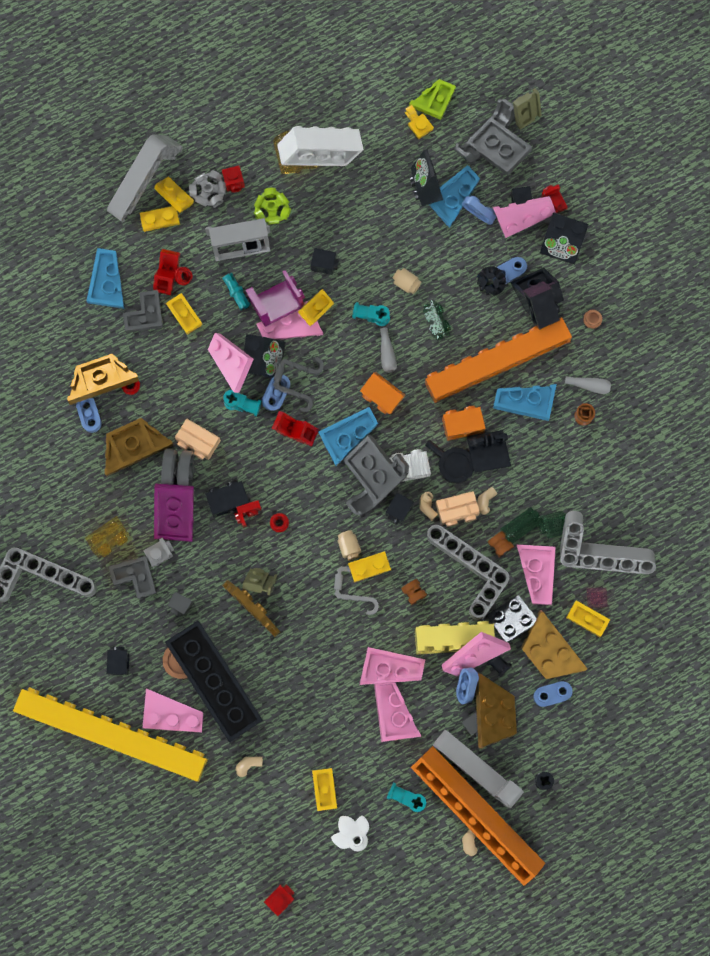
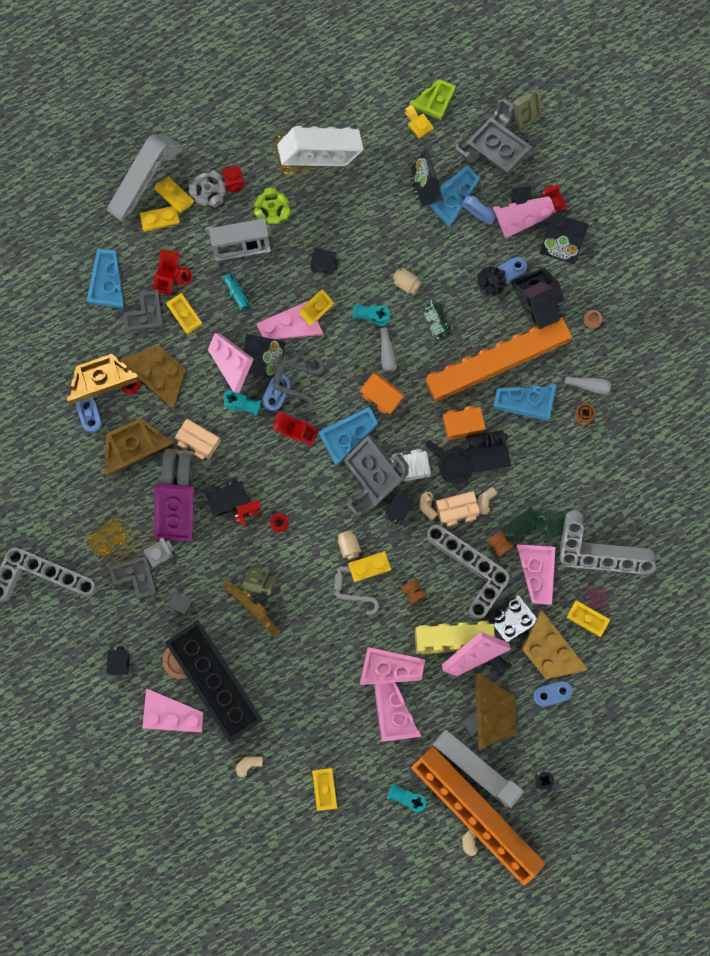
yellow brick [13,687,208,782] -> none
panel [246,270,305,327] -> none
red bracket [264,884,295,916] -> none
white plate [331,816,369,852] -> none
medium blue plate [456,667,479,704] -> none
none -> pearl gold wing [120,345,186,409]

